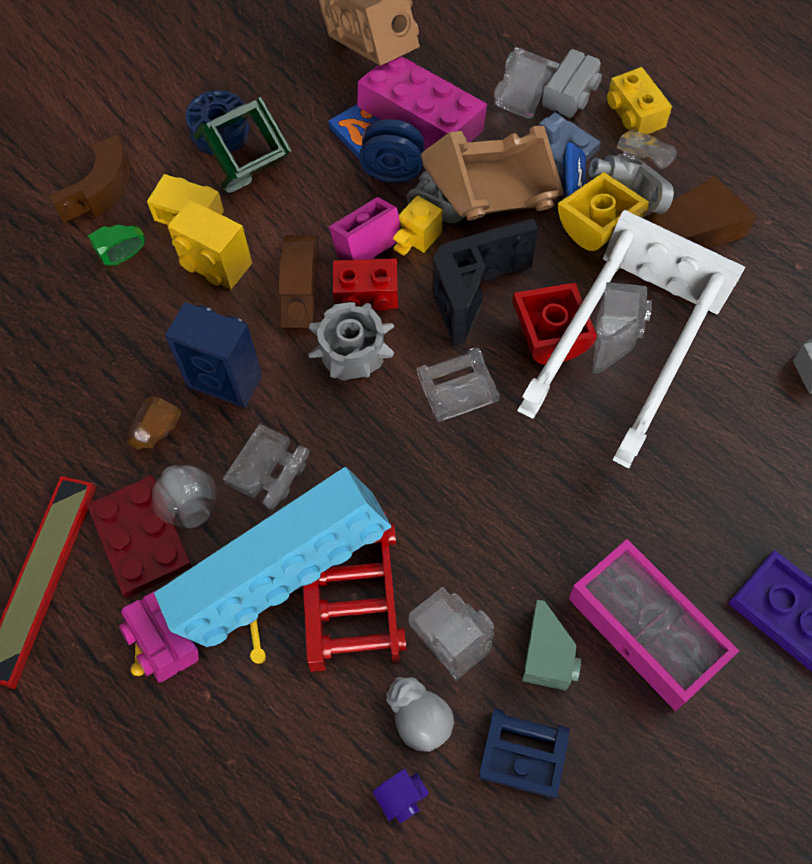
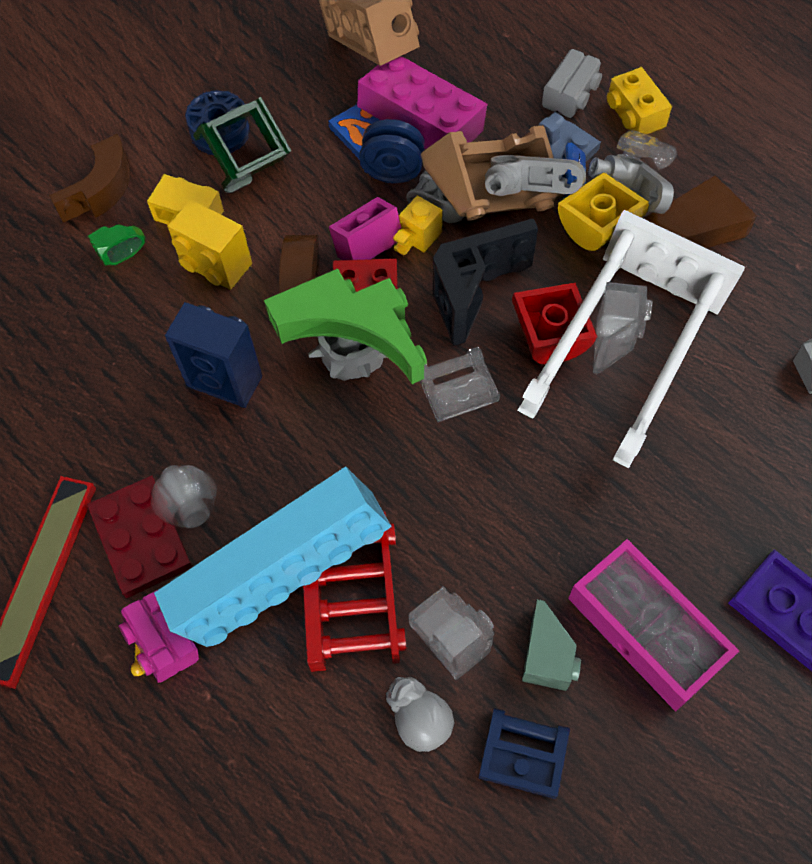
clear orange rock [126,396,182,449] -> none
clear plate [223,424,310,509] -> none
yellow hinge [250,619,266,664] -> none
dark purple plate [372,769,429,824] -> none
clear brick [494,47,561,119] -> none
none -> bright green arch [264,269,427,384]
none -> light grey piece [485,155,586,196]

